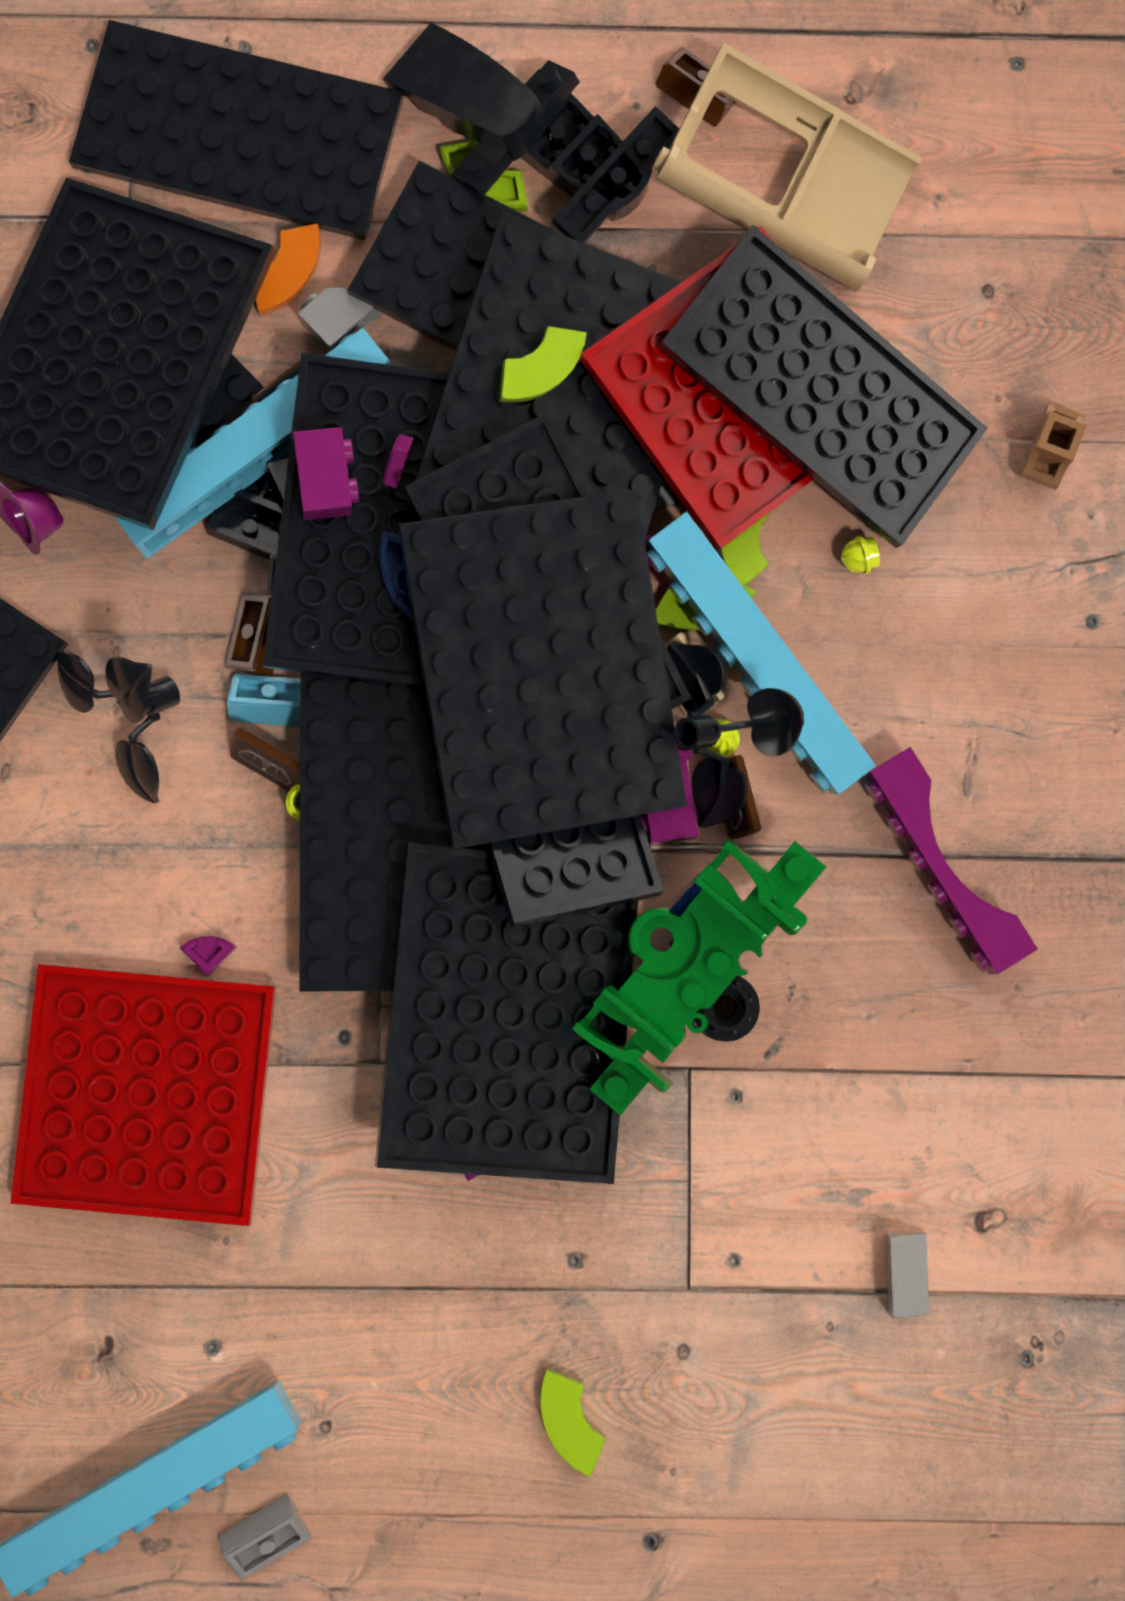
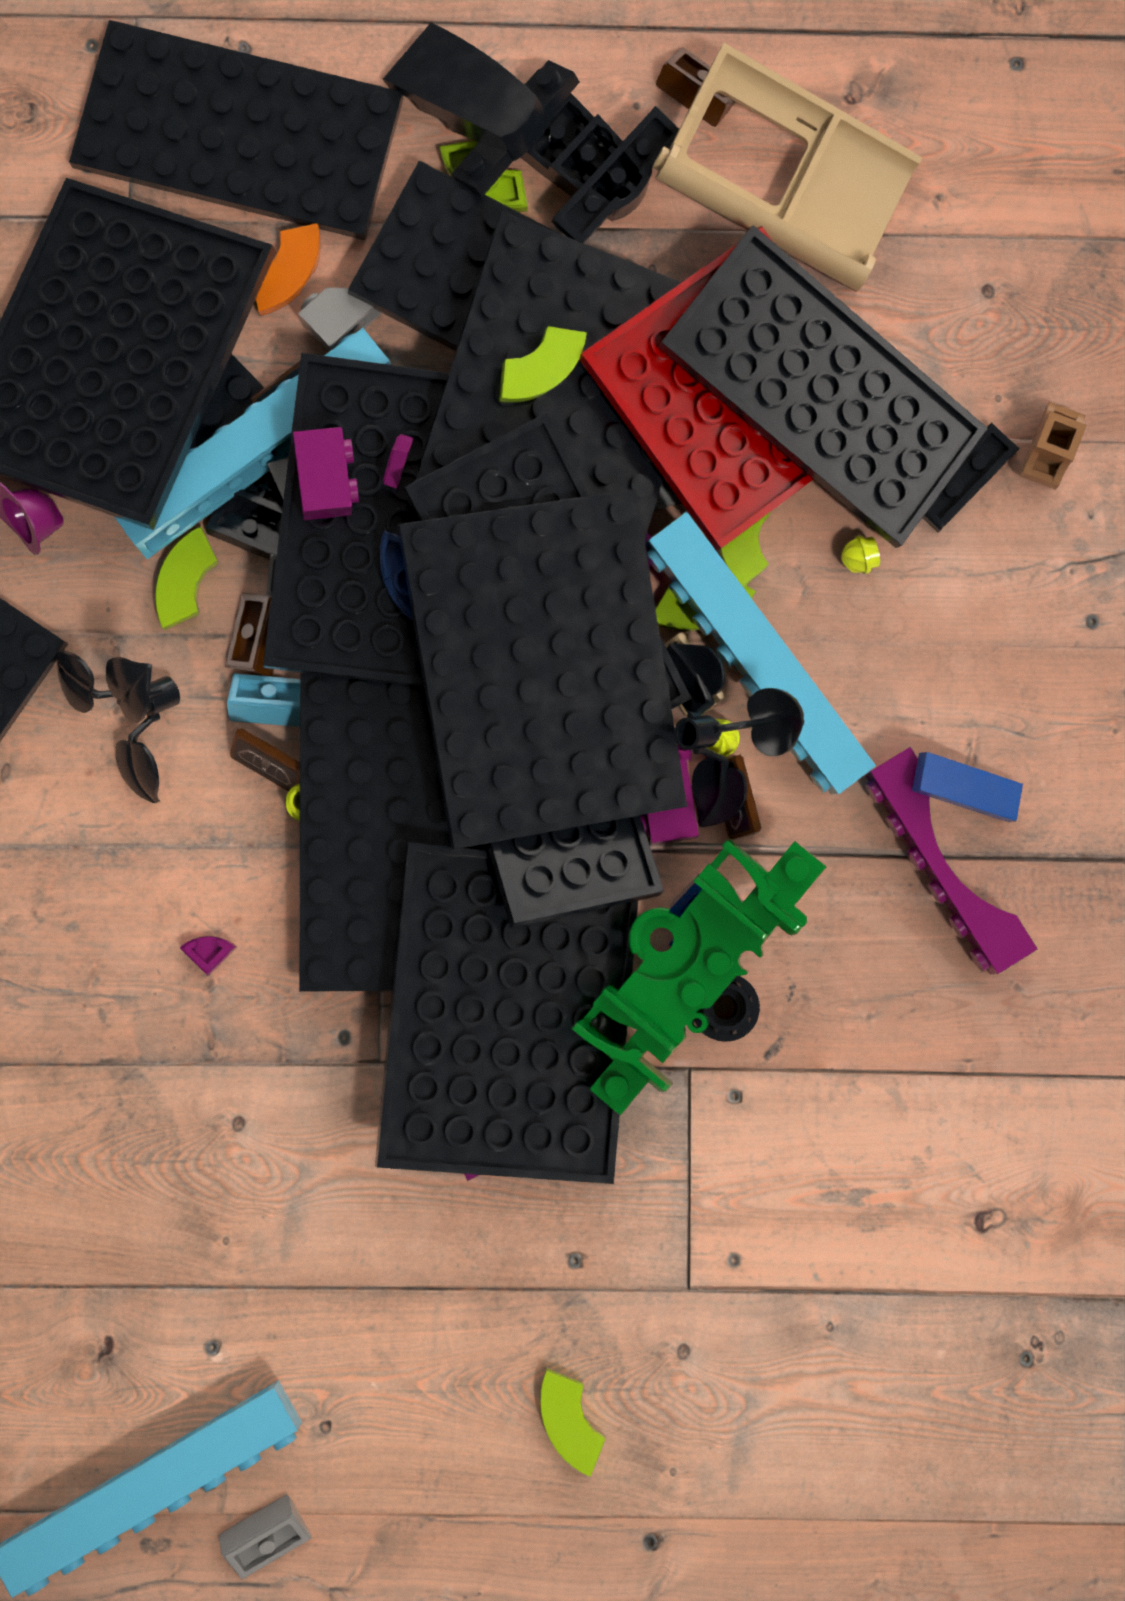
red plate [10,964,276,1226] -> none
light grey slope [886,1233,929,1318] -> none
none -> lime tile [156,526,219,630]
none -> blue tile [912,752,1023,822]
none -> black tile [922,422,1020,533]

